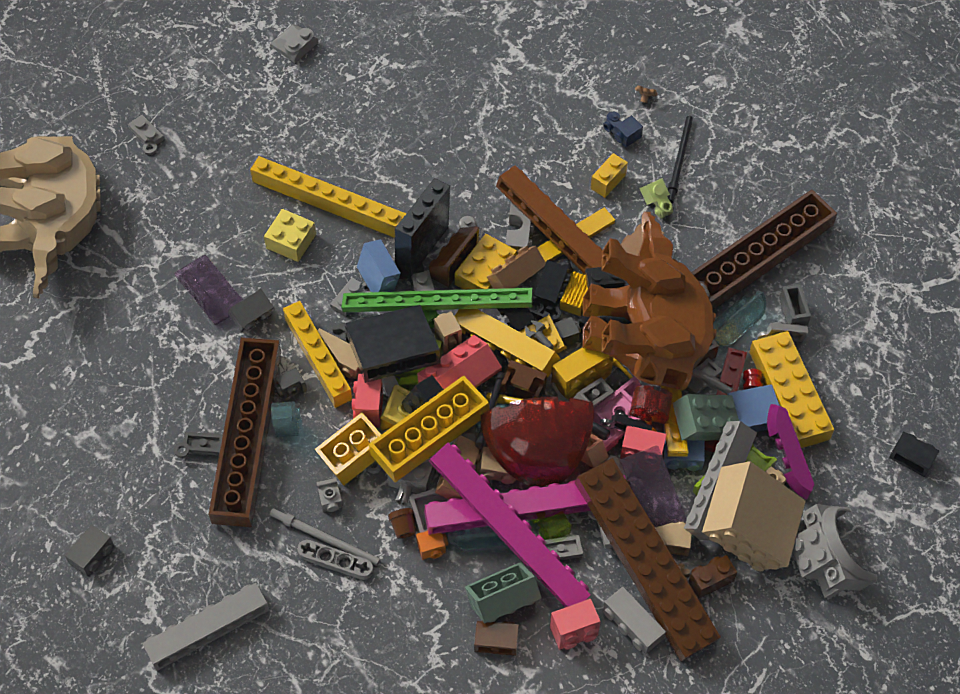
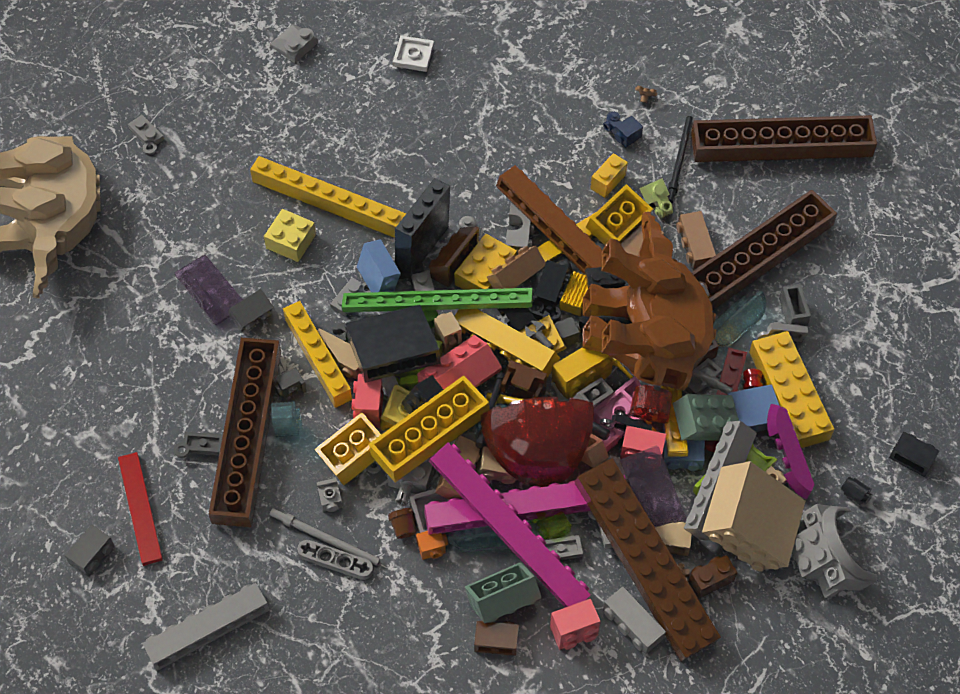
none -> red tile [118,452,163,566]
none -> white plate [393,35,434,72]
none -> yellow brick [586,184,653,245]
none -> medium nougat brick [676,211,716,270]
none -> reddish brown brick [691,115,877,162]
none -> black brick [841,477,873,505]

